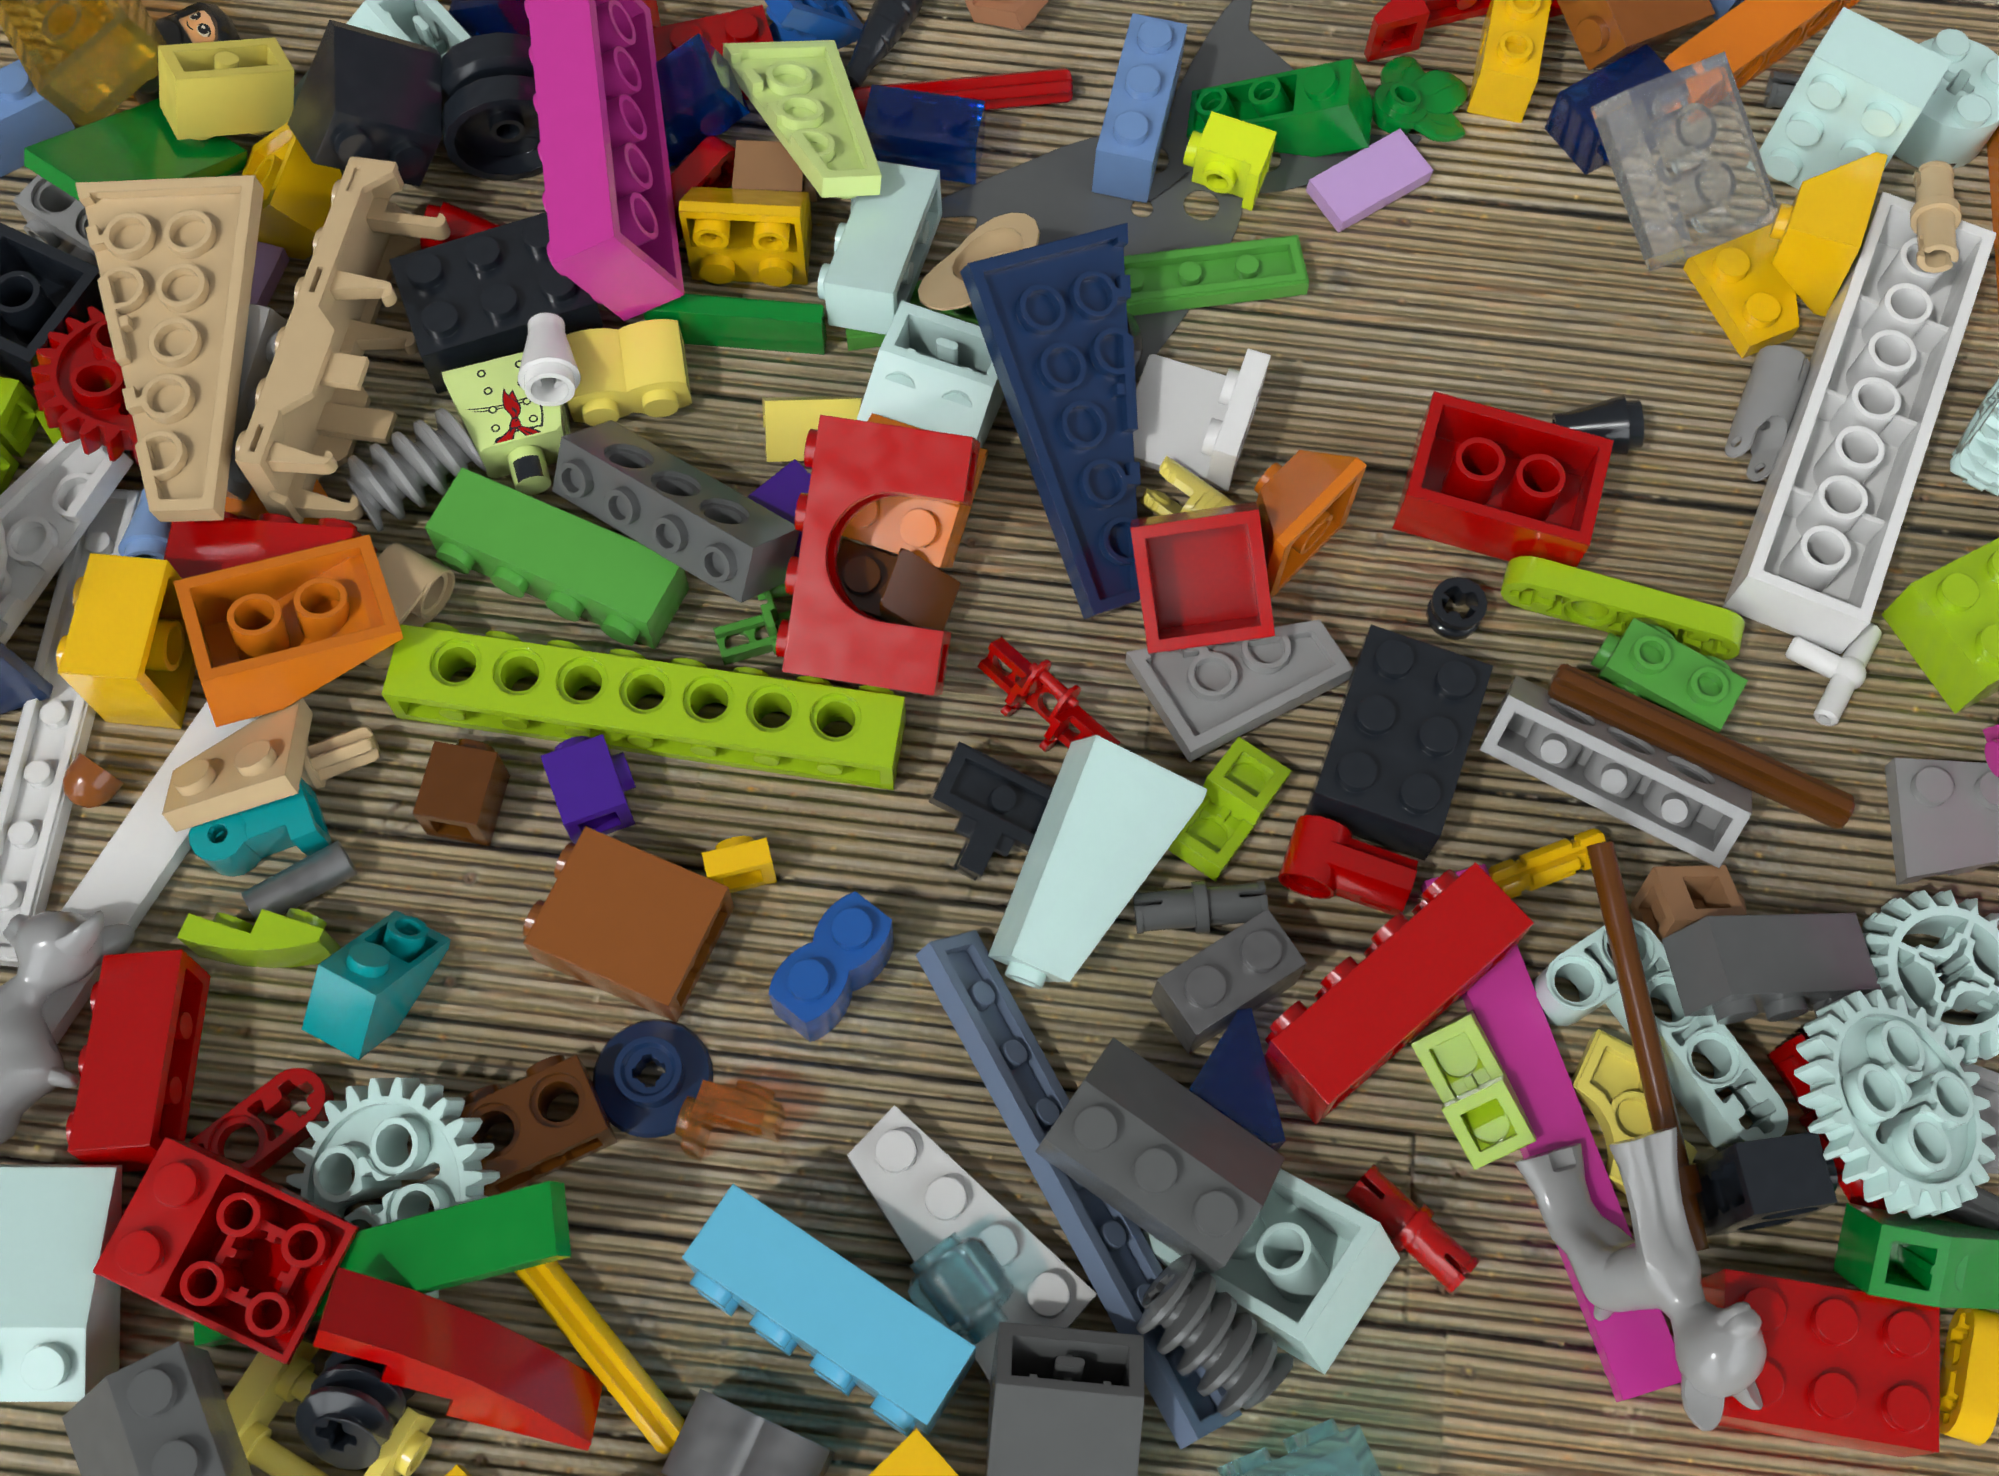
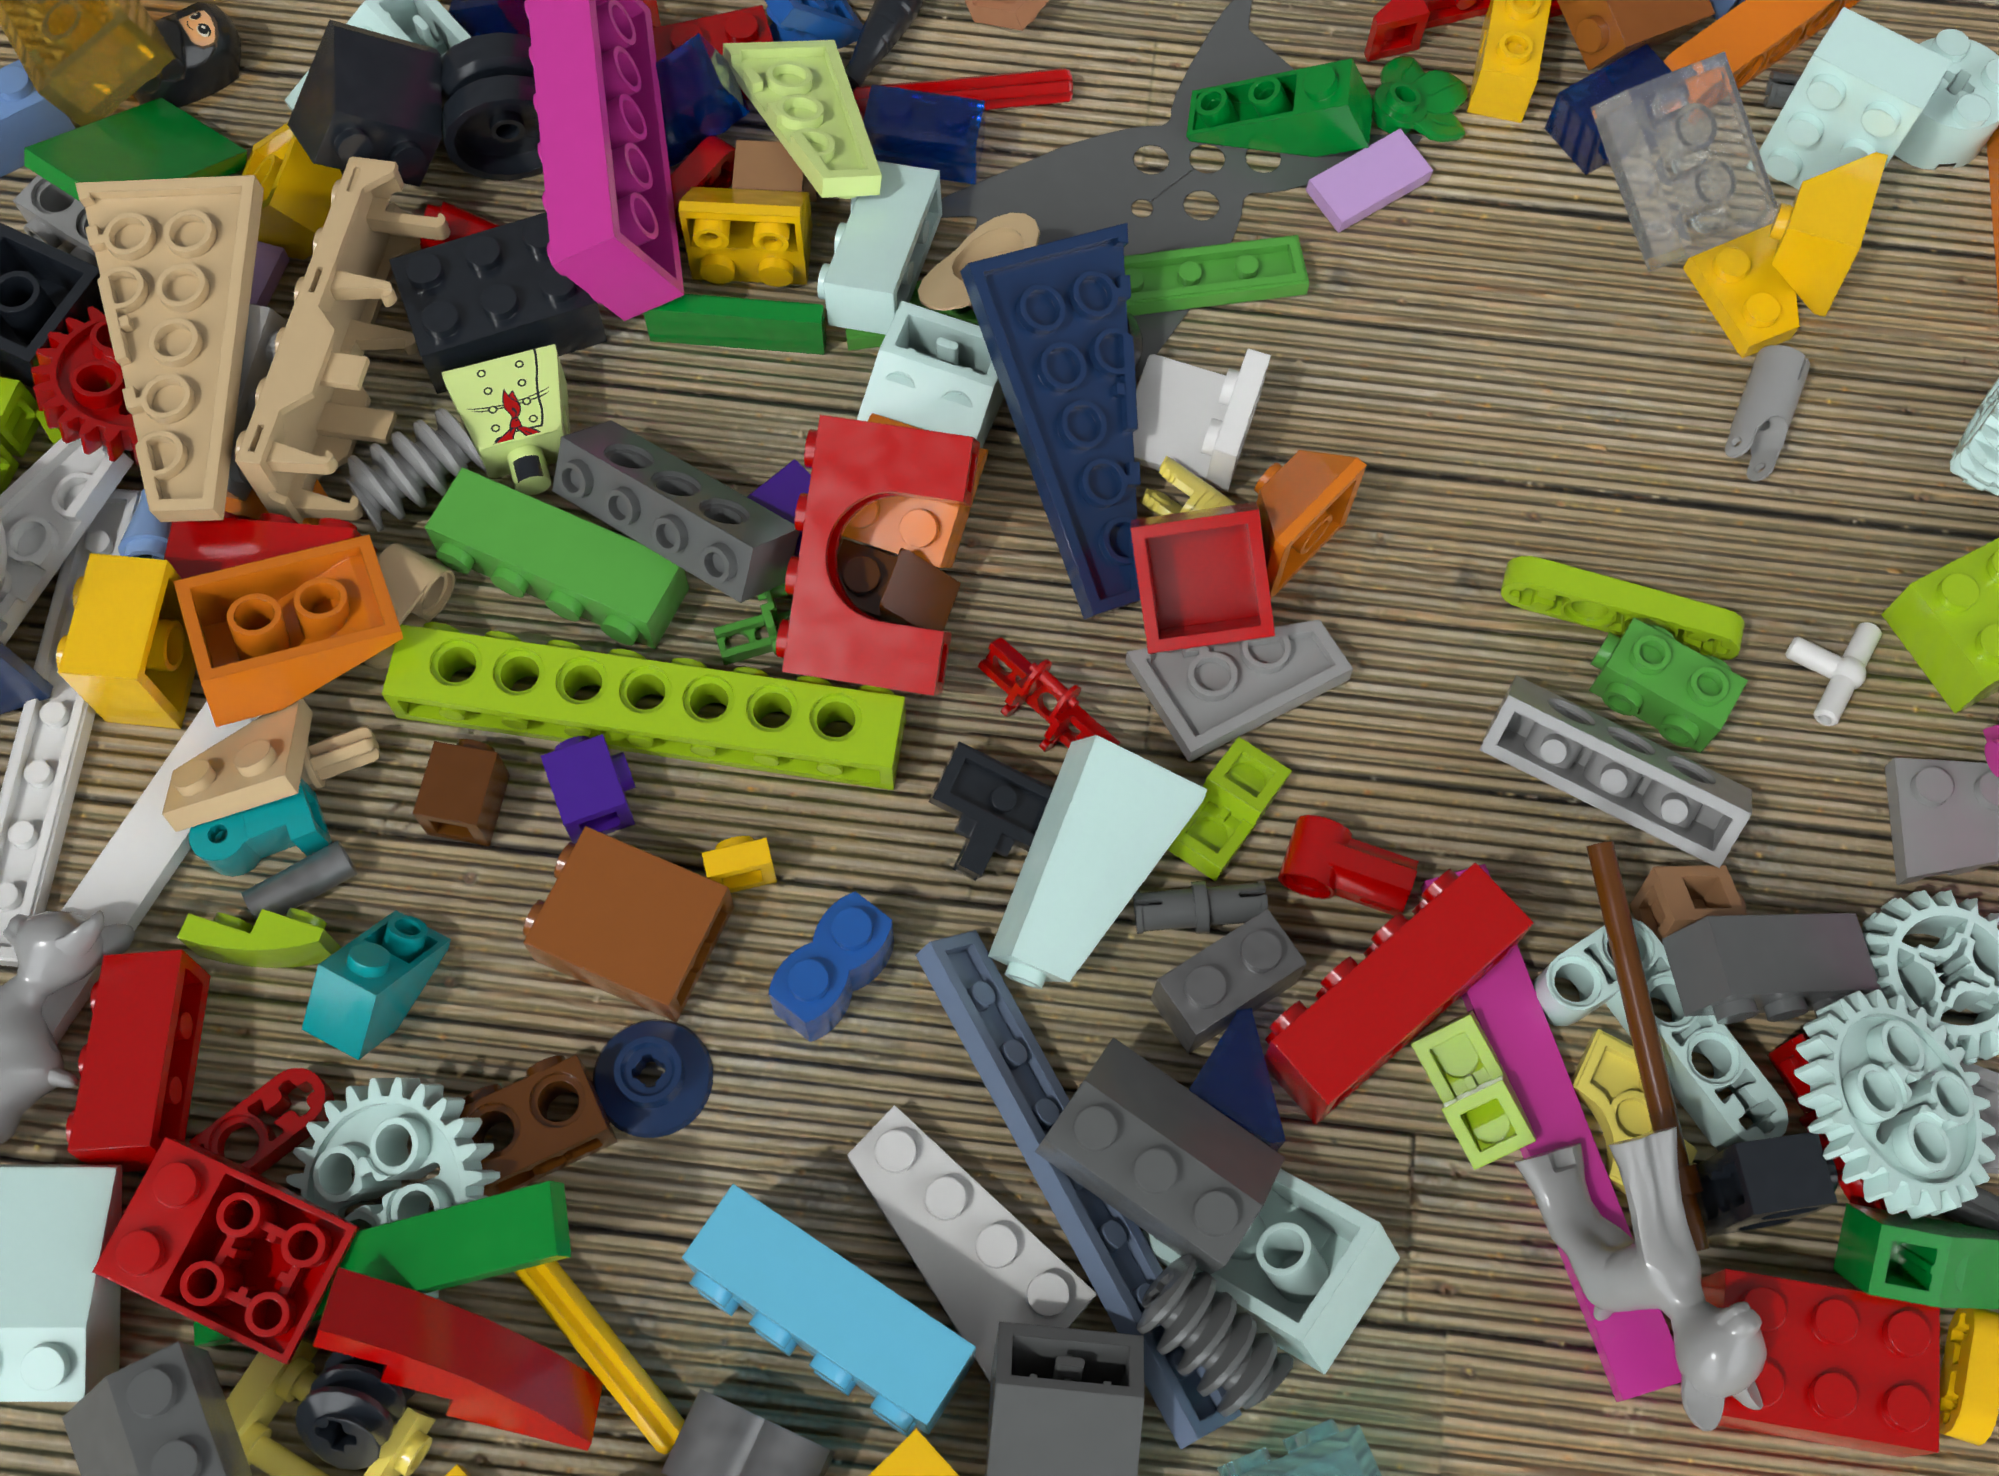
dark orange hinge [63,753,124,808] -> none
light yellow brick [158,37,294,140] -> none
white cone [518,313,581,406] -> none
light yellow brick [566,319,692,426] -> none
clear orange bracket [675,1080,786,1161] -> none
light yellow brick [762,396,862,462] -> none
clear light blue head [907,1232,1014,1345] -> none
medium blue brick [1092,13,1188,203] -> none
neon yellow brick [1183,111,1277,211] -> none
black brick [1304,624,1493,861] -> none
red pin [1345,1164,1479,1293] -> none
red brick [1392,391,1614,567] -> none
black bush [1426,577,1488,640] -> none
yellow axle [1488,828,1607,899] -> none
reddish brown axle [1548,664,1856,829] -> none
black cone [1552,395,1644,455] -> none
white brick [1722,192,1997,654] -> none
tan pin [1910,160,1961,273] -> none

